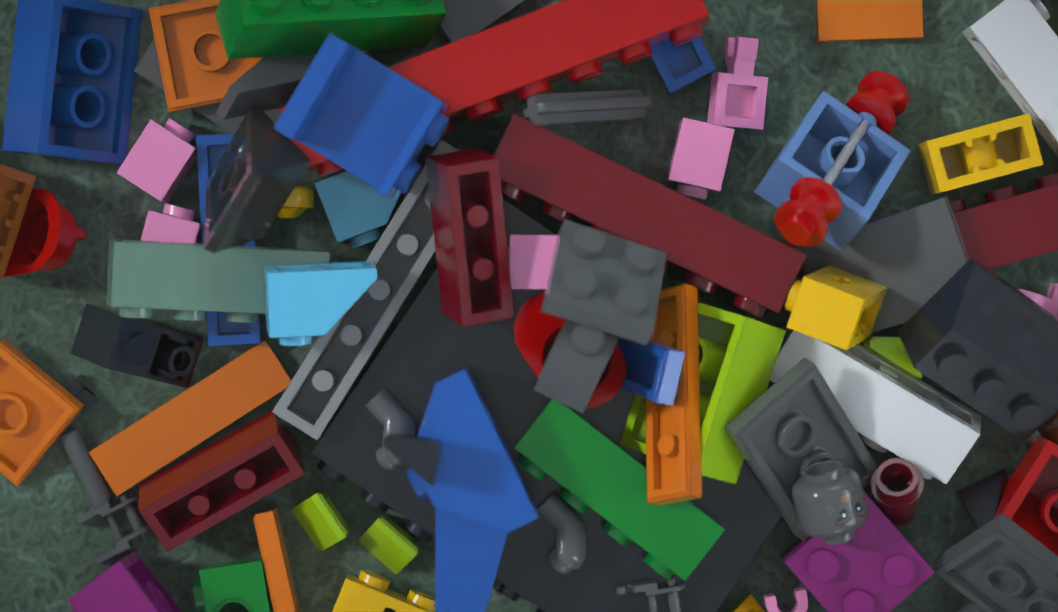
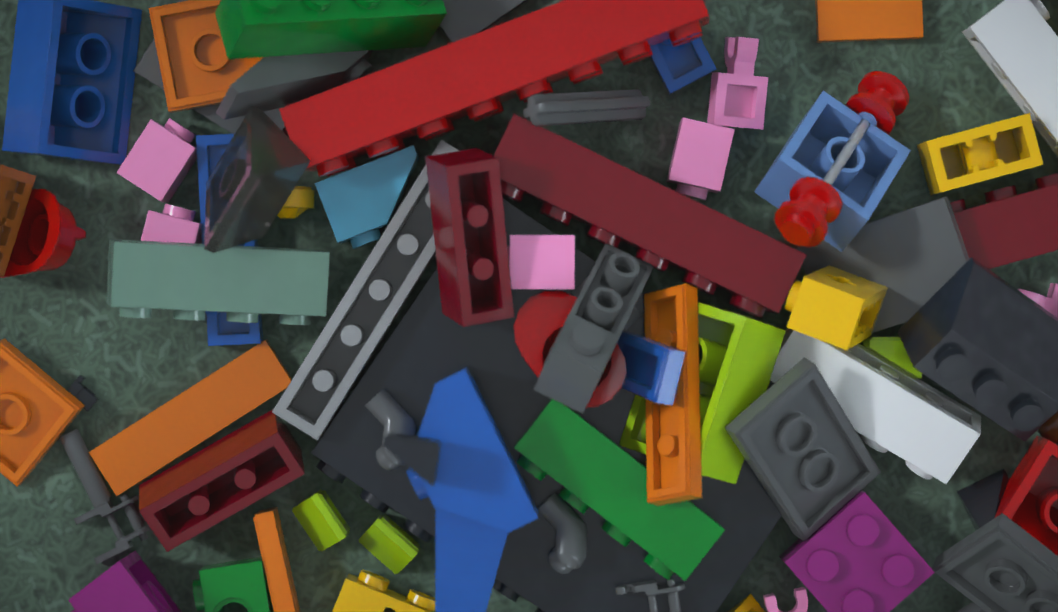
black slope [71,303,204,388] -> none
medium azure slope [264,261,377,346] -> none
blue panel [273,33,450,198] -> none
dark grey plate [541,219,667,345] -> none
dark grey head [792,460,868,545] -> none
dark red cone [870,458,924,525] -> none

